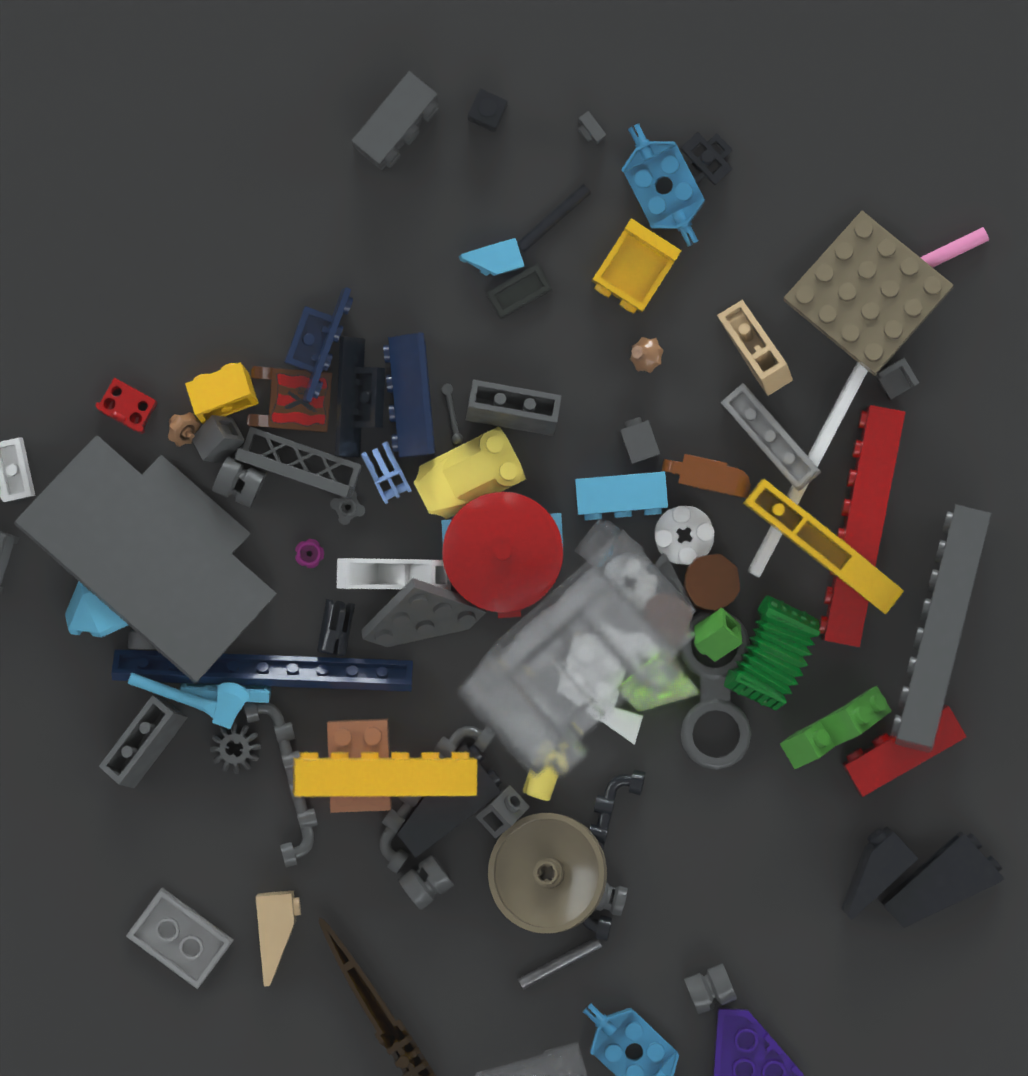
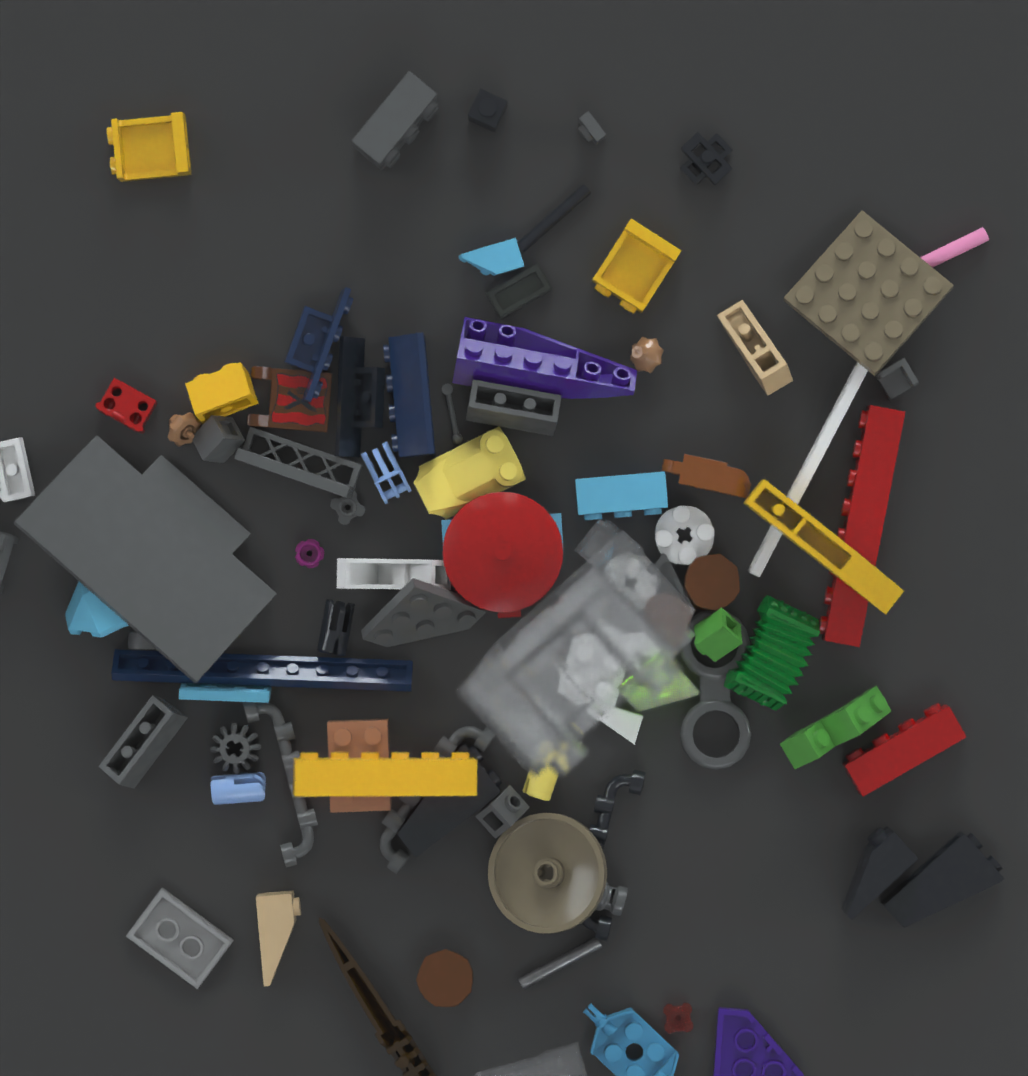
medium azure piece [128,673,250,729] -> none
dark grey wheel [212,456,266,508] -> none
dark grey wheel [398,854,455,910] -> none
dark grey brick [619,417,660,464] -> none
dark azure plate [621,124,705,247] -> none
dark grey wheel [684,963,737,1015] -> none
light grey tile [721,383,821,492] -> none
dark grey brick [891,505,991,753] -> none
none -> yellow panel [107,112,192,182]
none -> light blue arm [210,772,266,805]
none -> reddish brown hat [416,949,474,1007]
none -> dark purple wedge [452,317,637,399]
none -> clear red plate [663,1002,694,1034]

